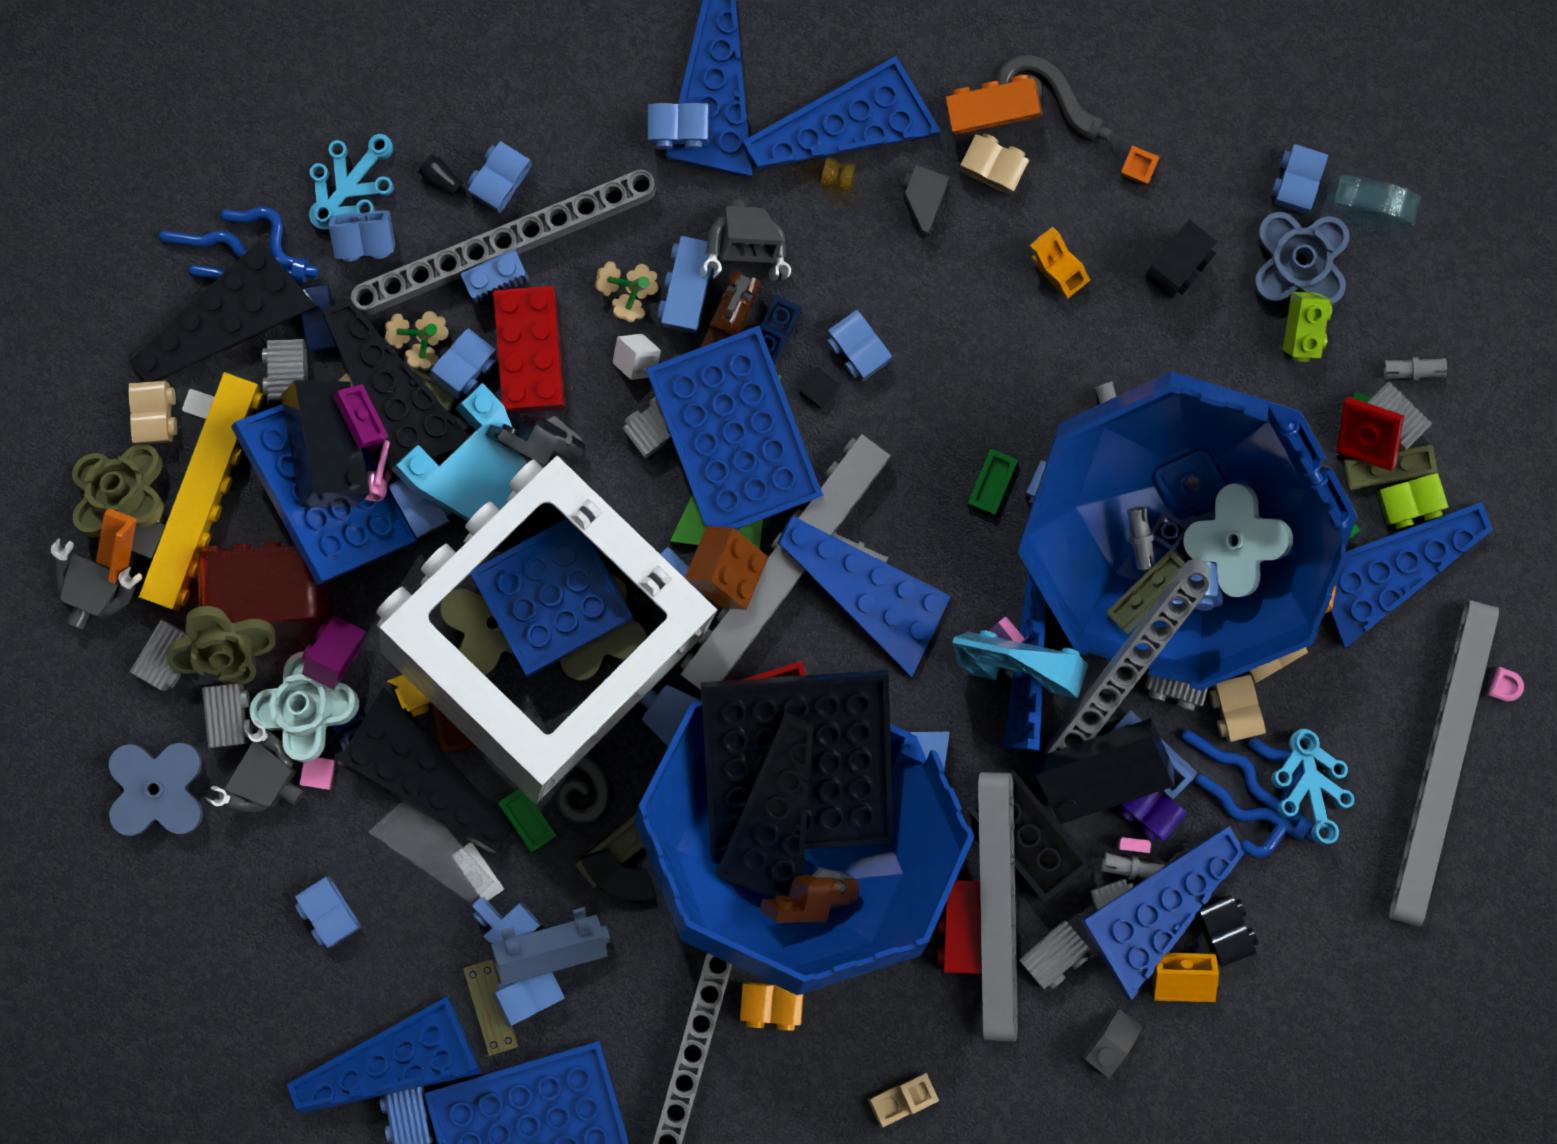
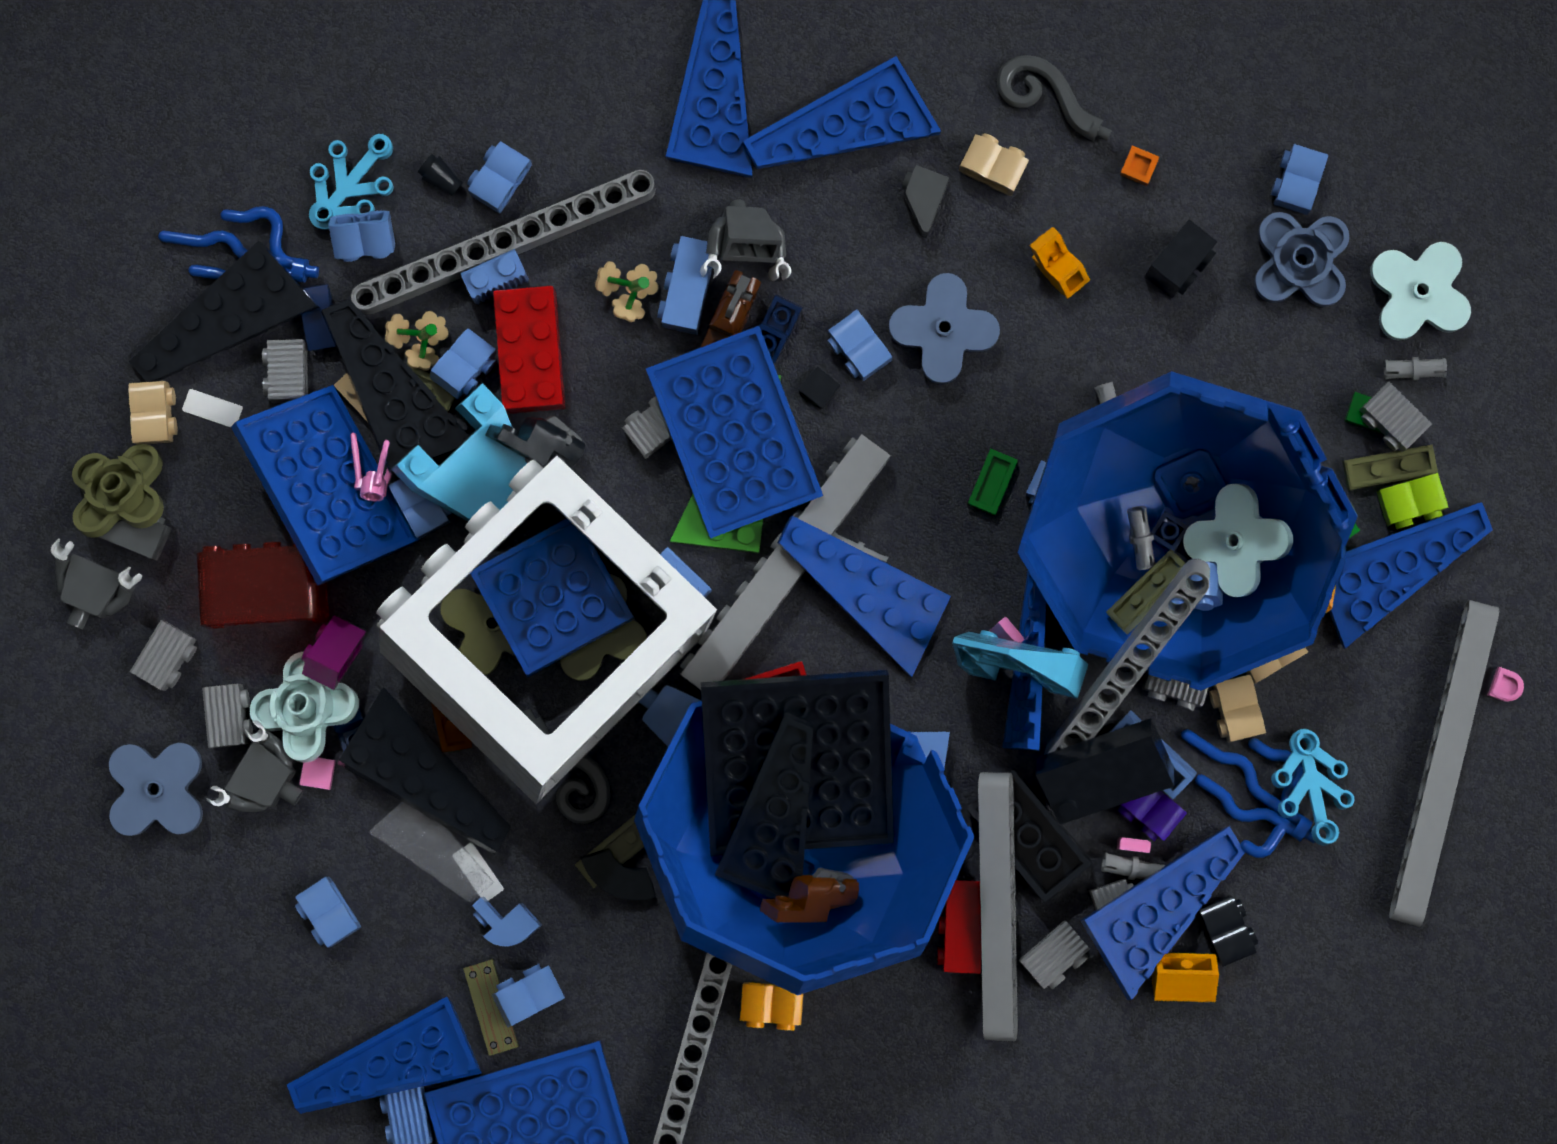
orange panel [96,508,137,584] -> none
yellow brick [139,372,264,611] -> none
olive plant [167,606,276,685] -> none
black brick [281,380,370,507] -> none
magenta panel [333,384,388,453] -> none
yellow window [387,675,431,717] -> none
sand blue brick [491,907,611,986] -> none
green tile [498,788,558,853] -> none
white panel [613,334,661,380] -> none
medium blue brick [648,103,709,150] -> none
dark orange brick [685,526,768,610] -> none
clear yellow wheel [820,157,856,193] -> none
tan slope [867,1073,939,1127] -> none
orange brick [946,75,1043,135] -> none
dark grey slope [1081,1008,1143,1078] -> none
lime brick [1283,291,1332,362] -> none
clear light blue brick [1334,175,1422,225] -> none
red tile [1336,397,1405,471] -> none
none -> sand blue plant [889,273,1000,384]
none -> light aqua plant [1370,242,1471,340]

